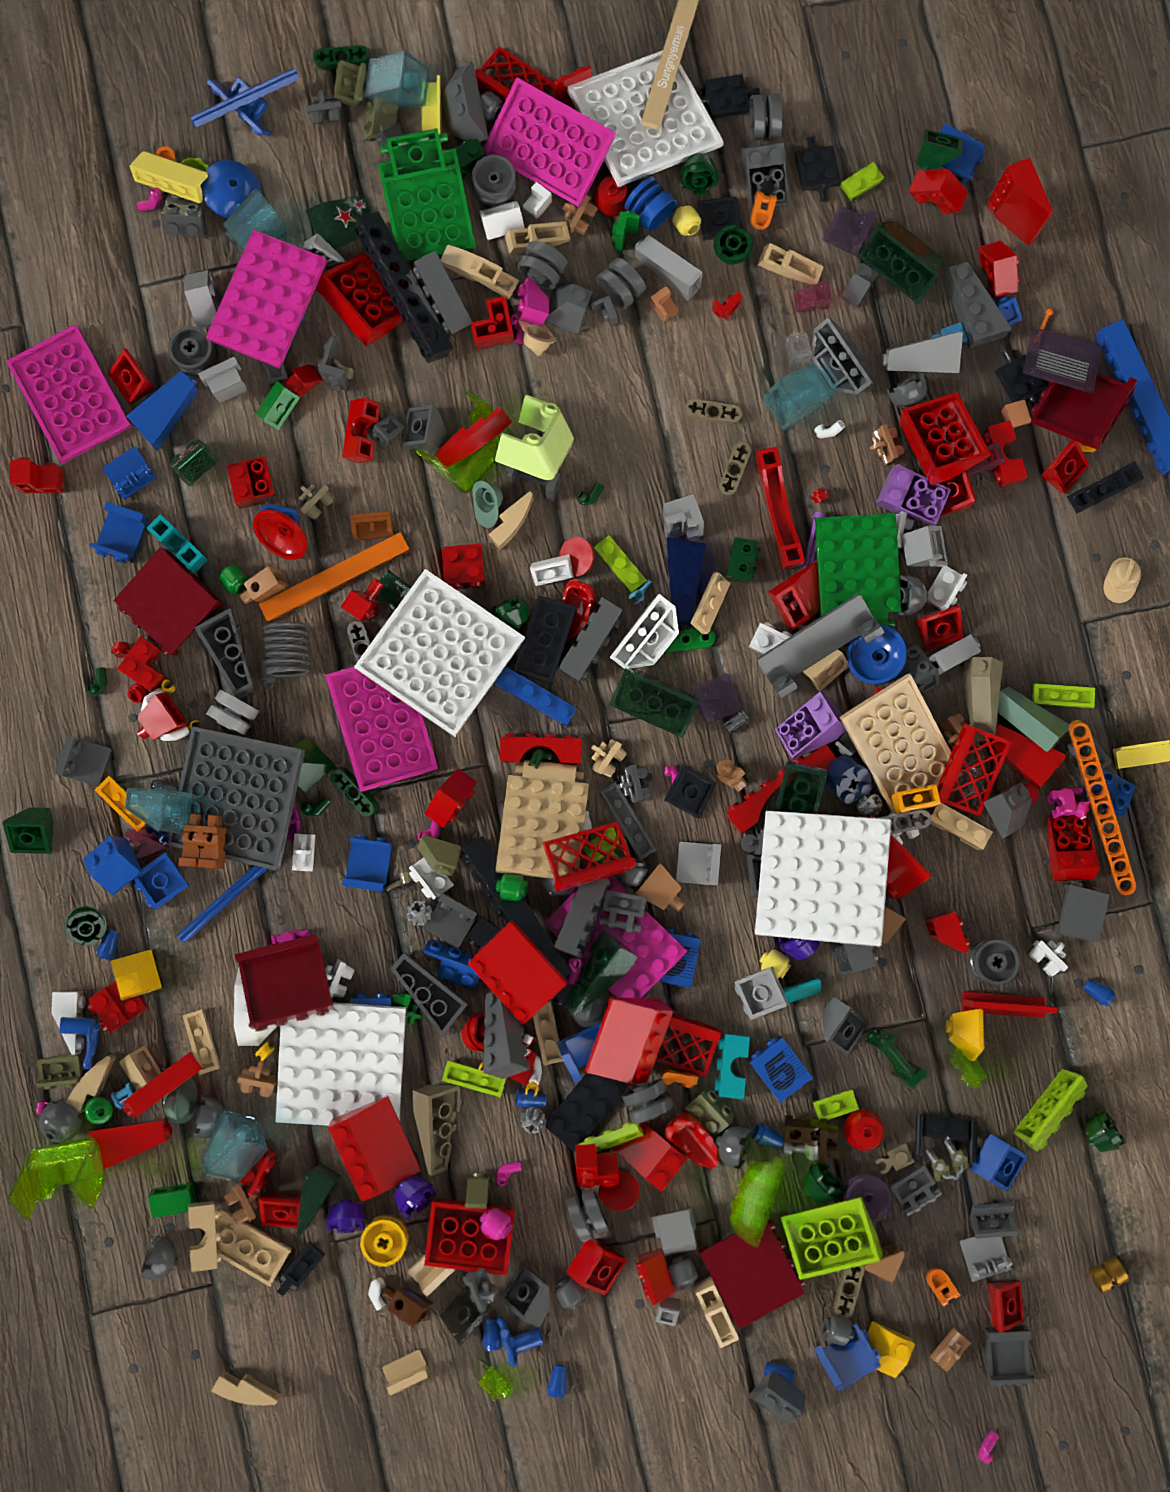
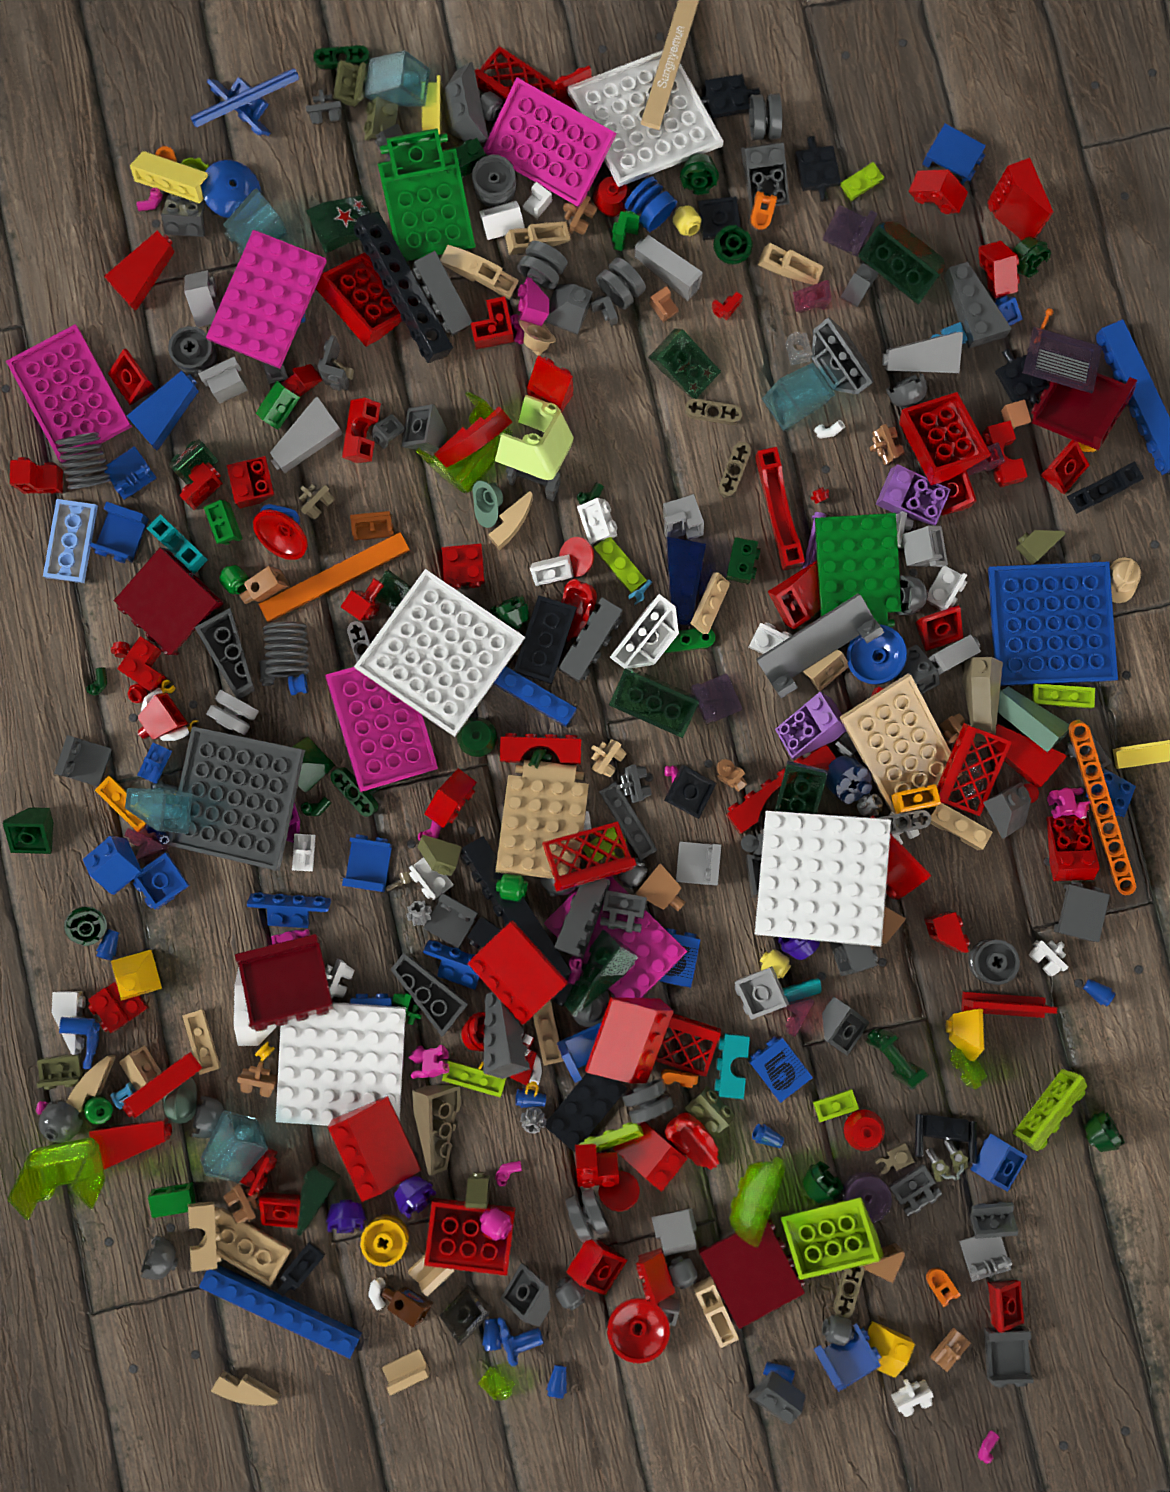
blue axle [177,866,267,943] -> none
dark orange hips [178,814,226,869] -> none
light grey slope [302,233,346,270] -> none
dark grey hips [463,1267,498,1312] -> none
dark grey cylinder [716,1126,752,1170] -> none
dark grey pin [723,710,750,734] -> none
dark brown hips [784,1115,838,1163] -> none
dark green slope [916,129,963,170] -> none
pearl gold wheel [1088,1256,1129,1295] -> none
none -> light blue piece [43,499,98,583]
none -> dark grey piece [55,432,111,489]
none -> red slope [104,230,175,311]
none -> blue hips [137,743,172,784]
none -> red plate [179,462,223,510]
none -> blue brick [199,1264,362,1359]
none -> green hinge [204,499,243,545]
none -> blue bracket [247,892,331,928]
none -> light grey slope [270,397,343,474]
none -> blue wheel [288,674,308,696]
none -> dark pink animal [408,1045,449,1079]
none -> dark green cone [457,717,497,757]
none -> red slope [527,355,573,413]
none -> white bracket [577,498,617,544]
none -> red dish [607,1298,670,1363]
none -> clear green slope [648,328,721,399]
none -> clear pink slope [784,998,814,1037]
none -> white hips [891,1379,934,1417]
none -> blue plate [988,562,1118,686]
none -> dark green cone [1013,237,1051,278]
none -> olive slope [1016,530,1066,565]

